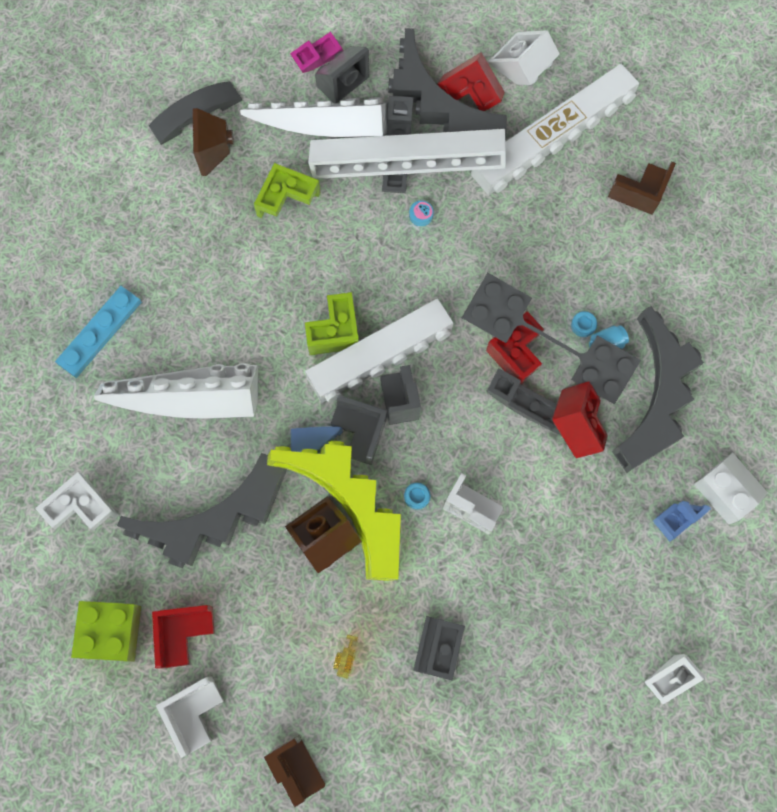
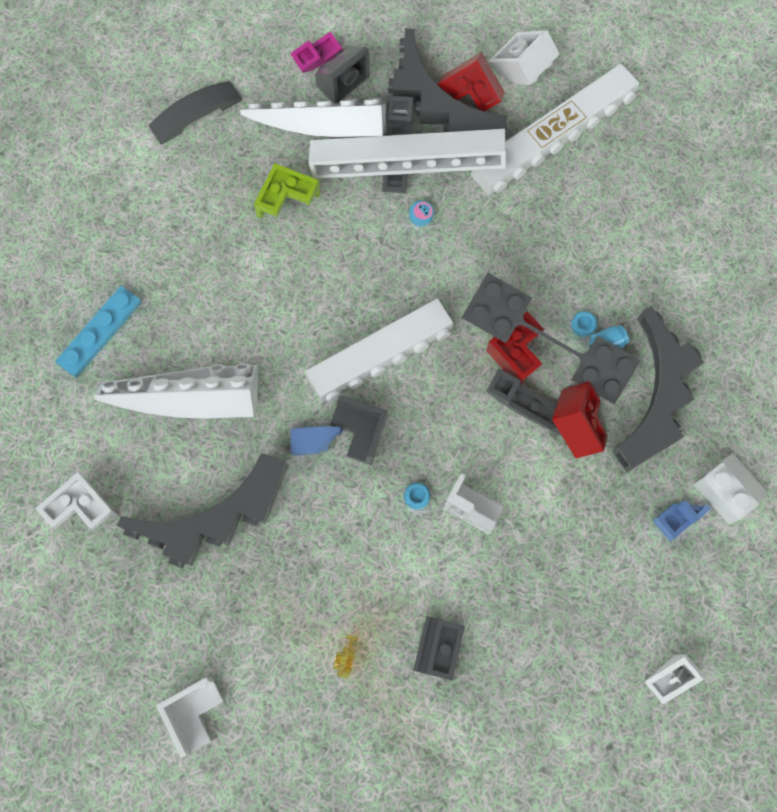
lime brick [71,601,142,662] -> none
red panel [152,605,215,669] -> none
reddish brown slope [193,108,234,176] -> none
reddish brown panel [264,735,325,808] -> none
neon yellow arch [267,441,401,581] -> none
reddish brown slope [285,496,362,574] -> none
lime panel [304,292,359,355] -> none
dark grey panel [380,365,421,425] -> none
reddish brown panel [608,161,676,215] -> none

